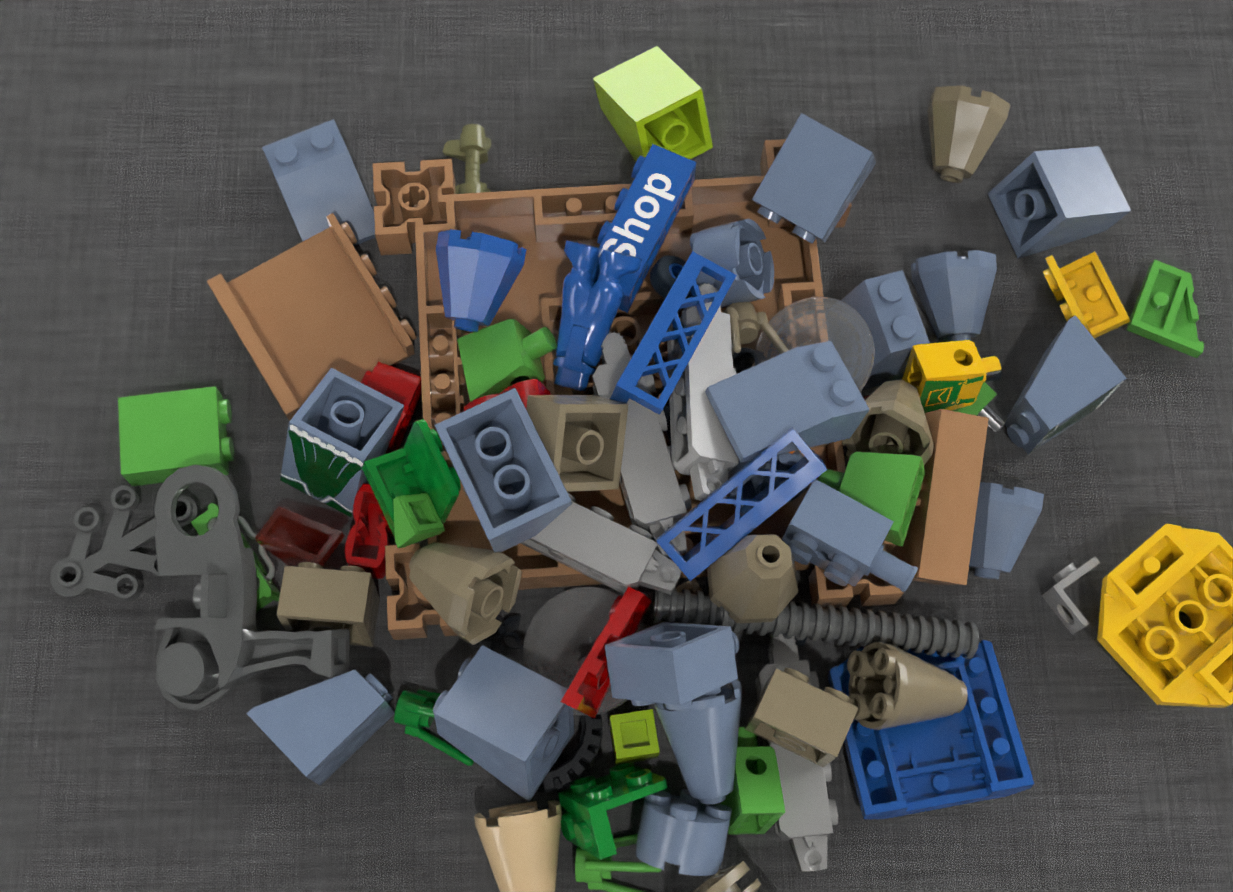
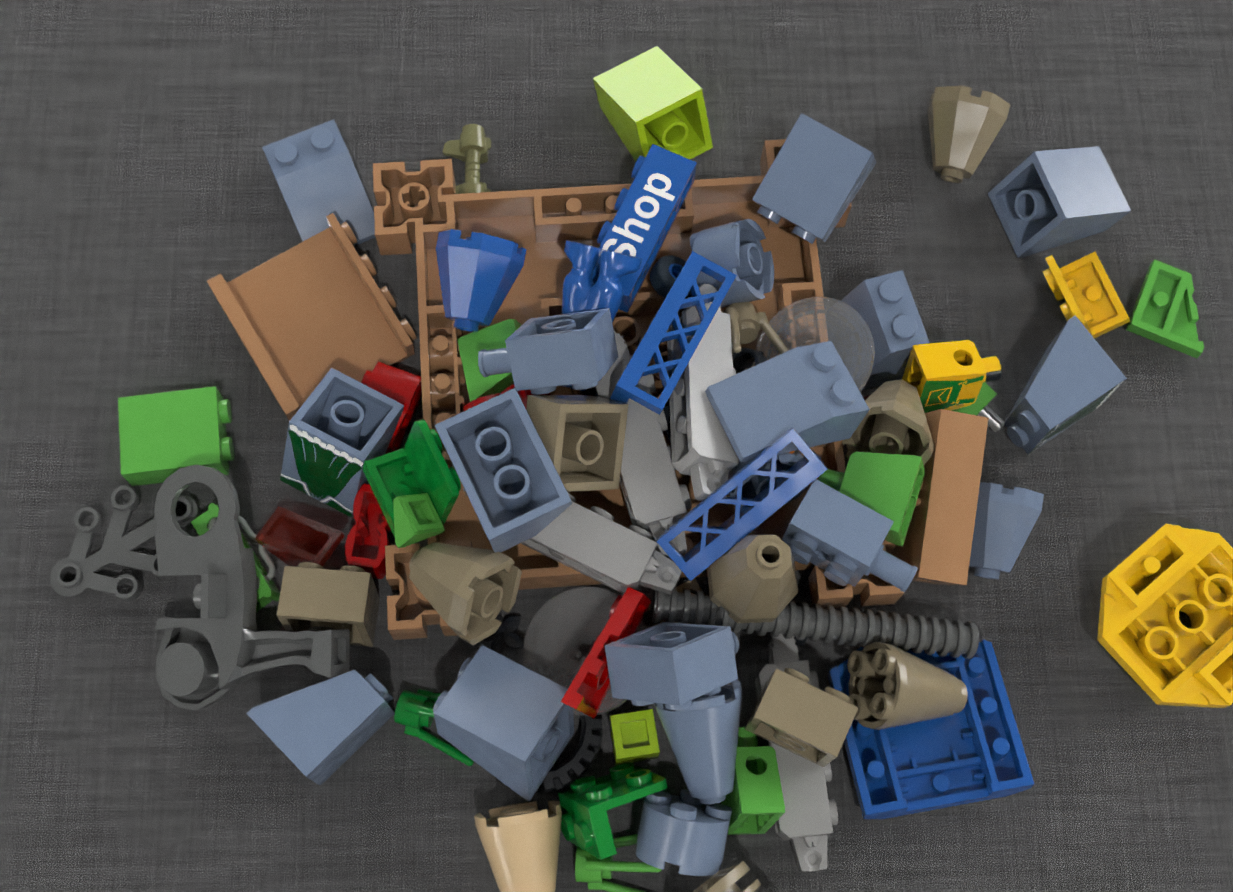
sand blue cone [911,250,997,342] -> none
light grey bracket [1041,556,1100,635] -> none
none -> sand blue brick [478,308,619,395]

